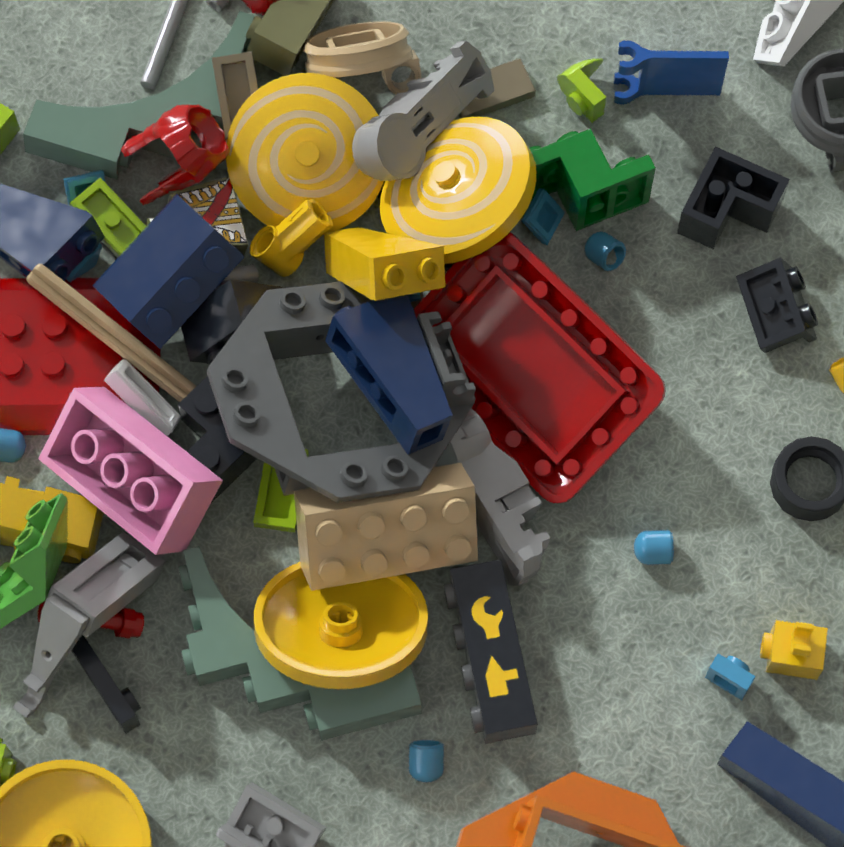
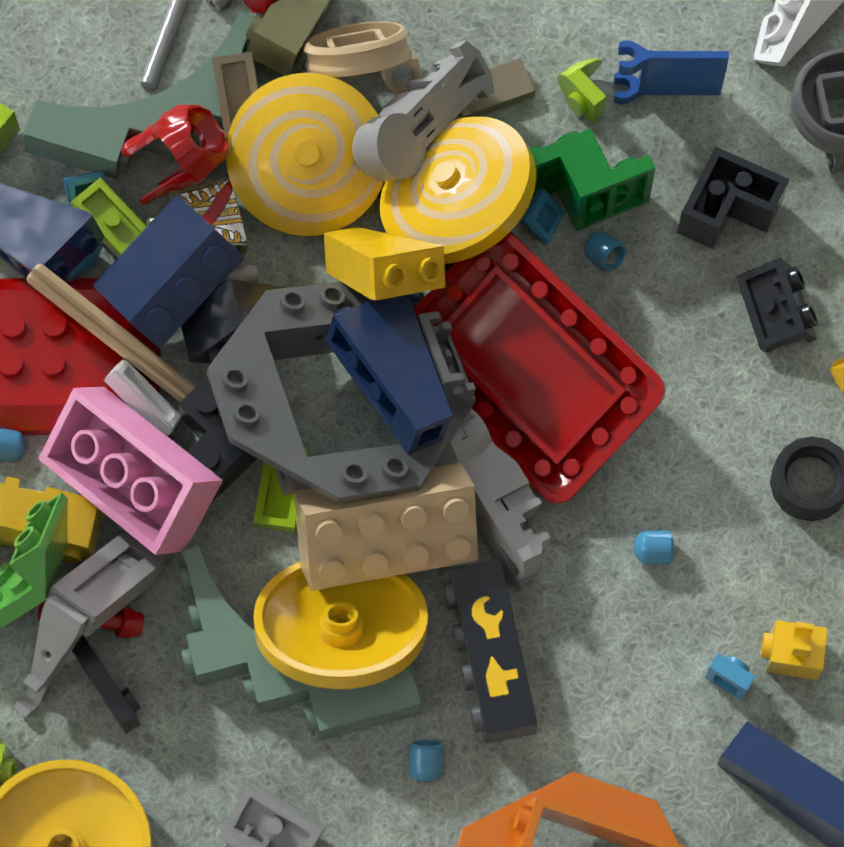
yellow piece [250,199,333,277] -> none

